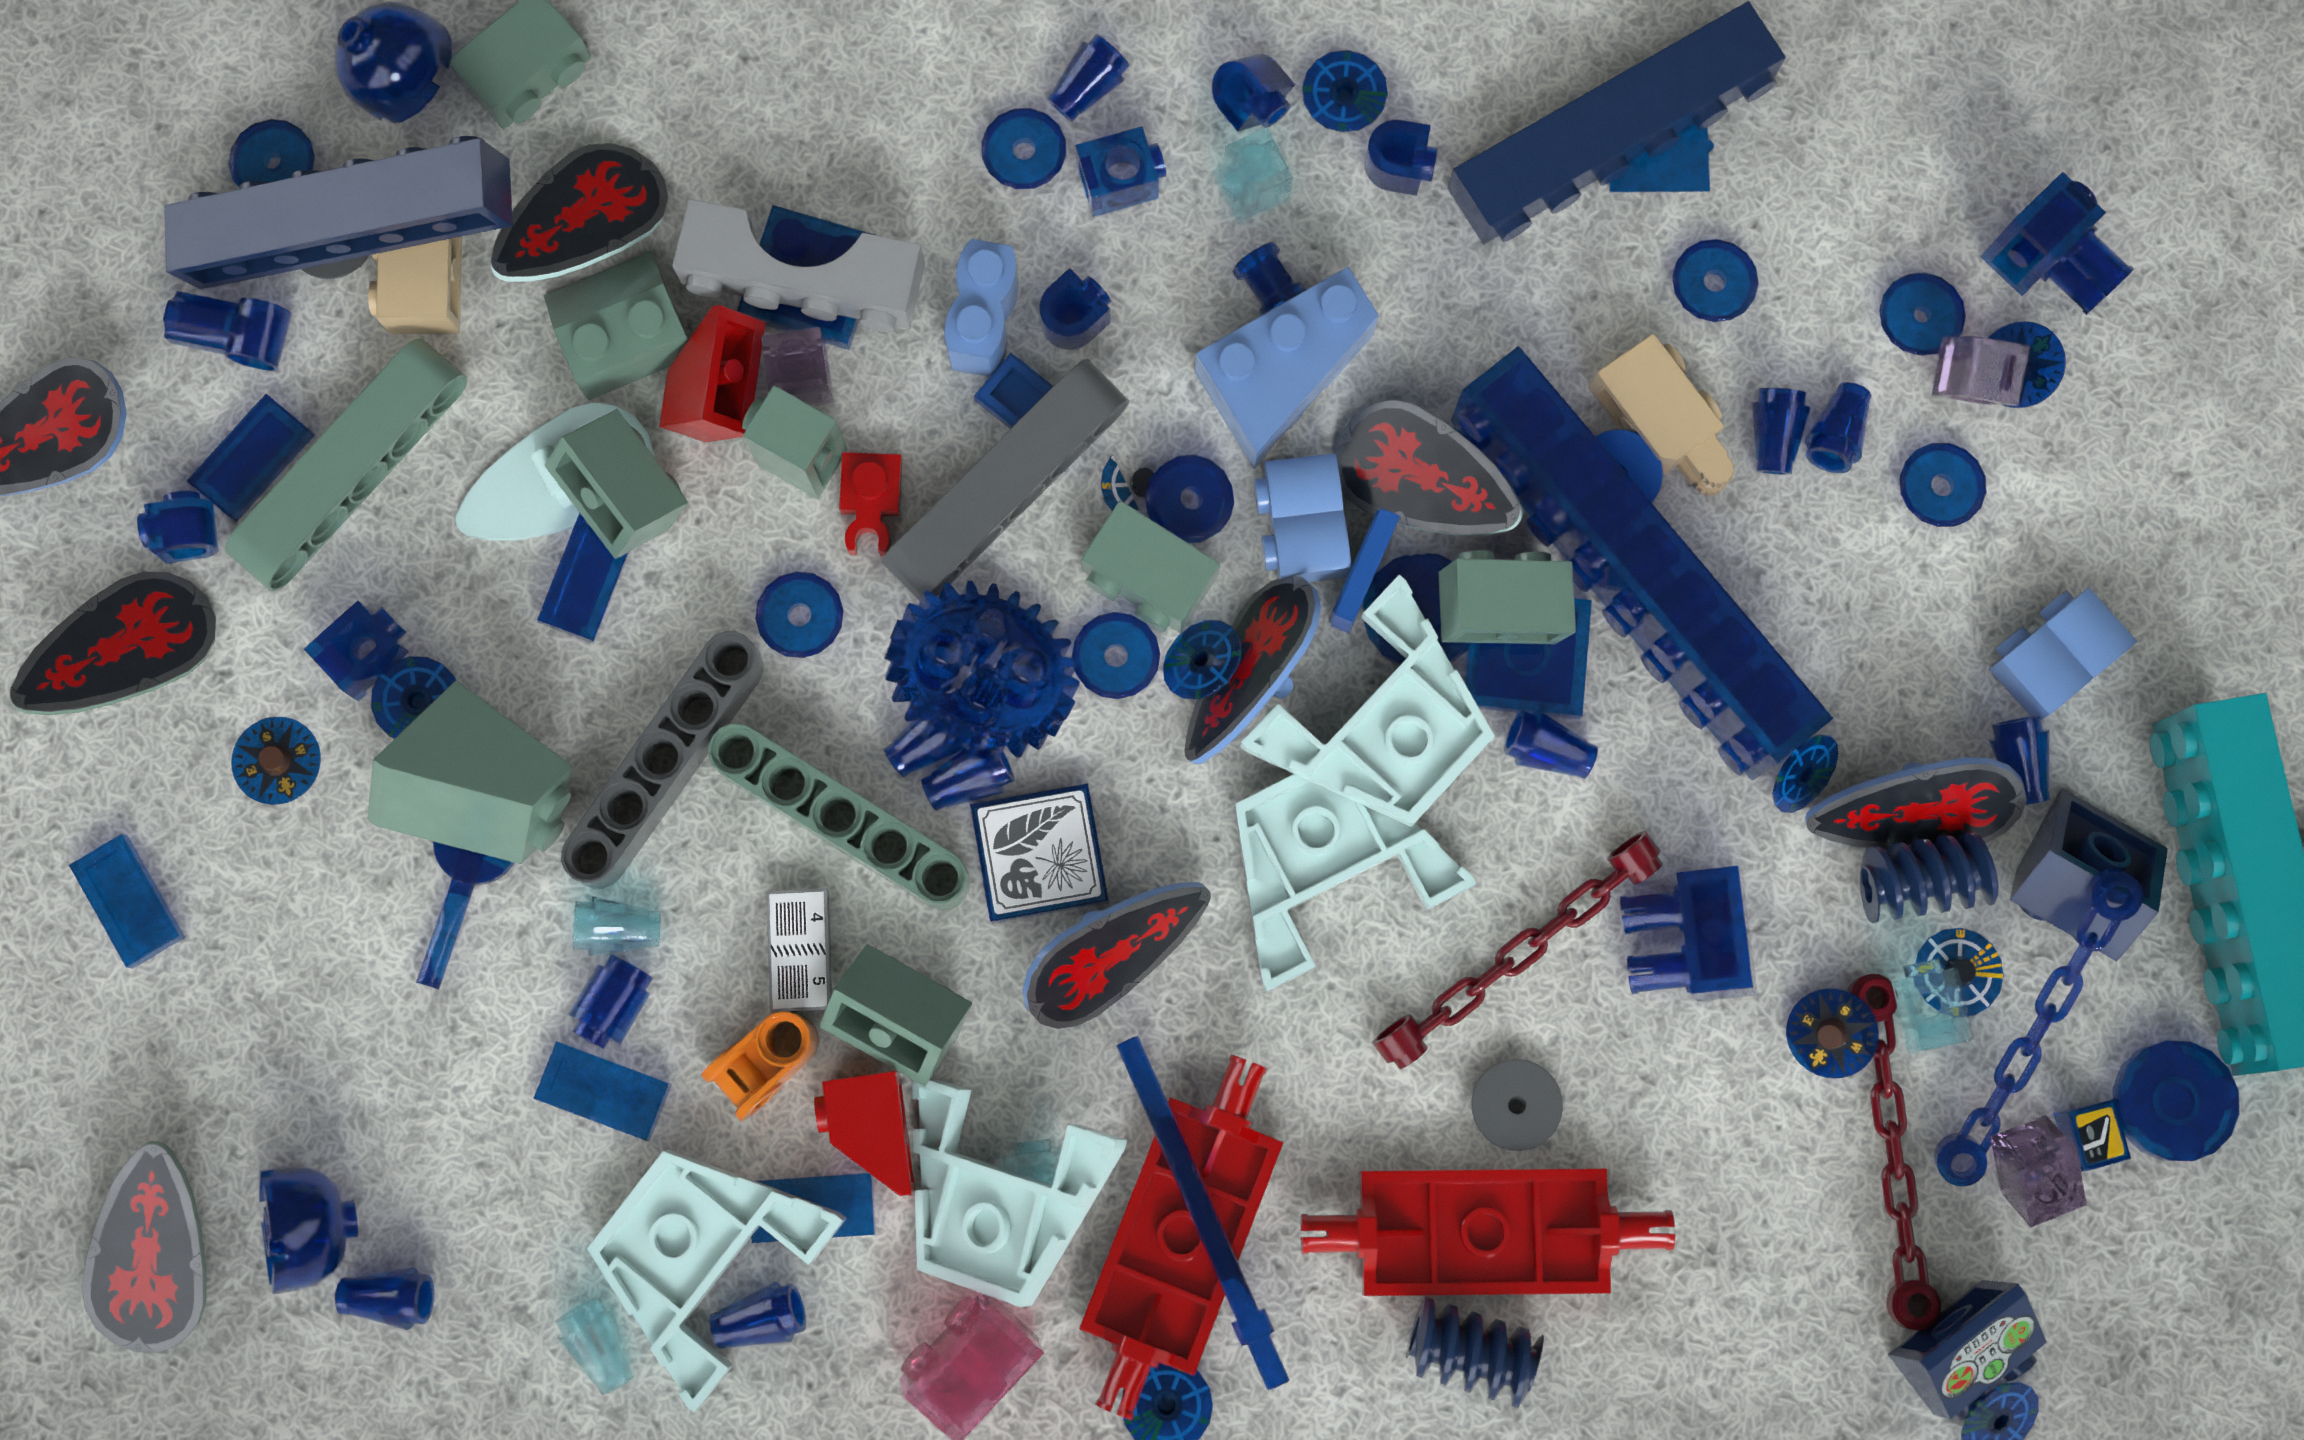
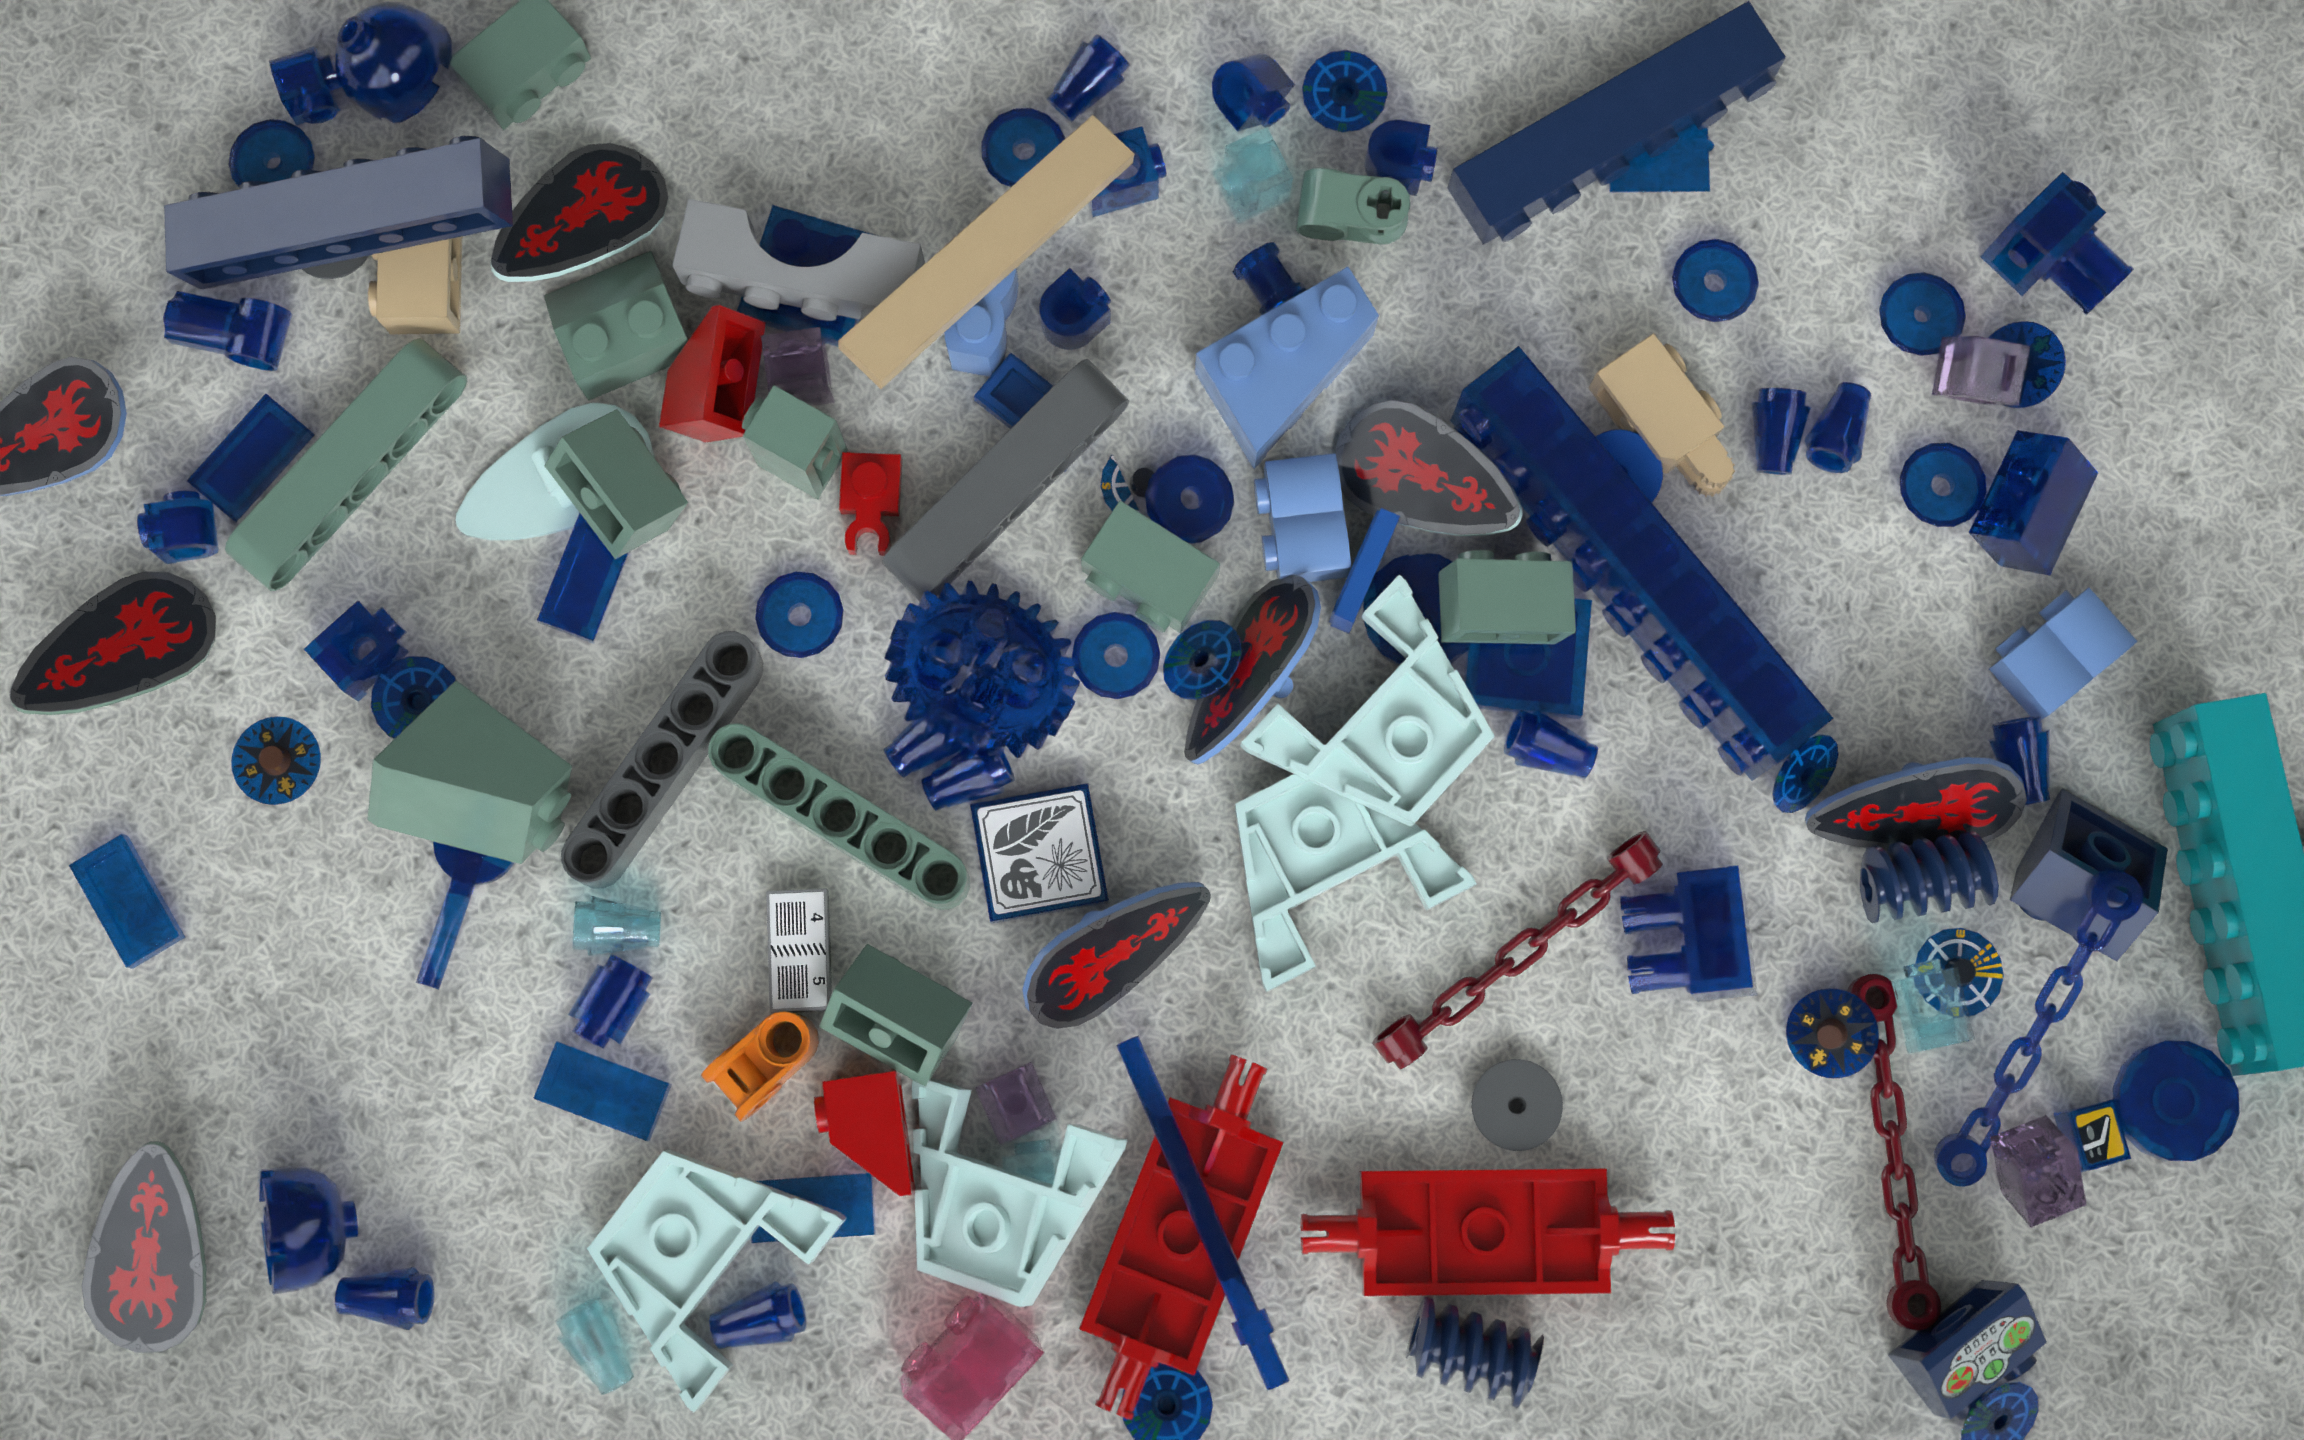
none -> clear blue plate [269,46,343,126]
none -> tan tile [838,115,1135,389]
none -> clear purple brick [975,1062,1058,1146]
none -> sand green piece [1296,168,1410,245]
none -> clear blue brick [1968,430,2098,576]

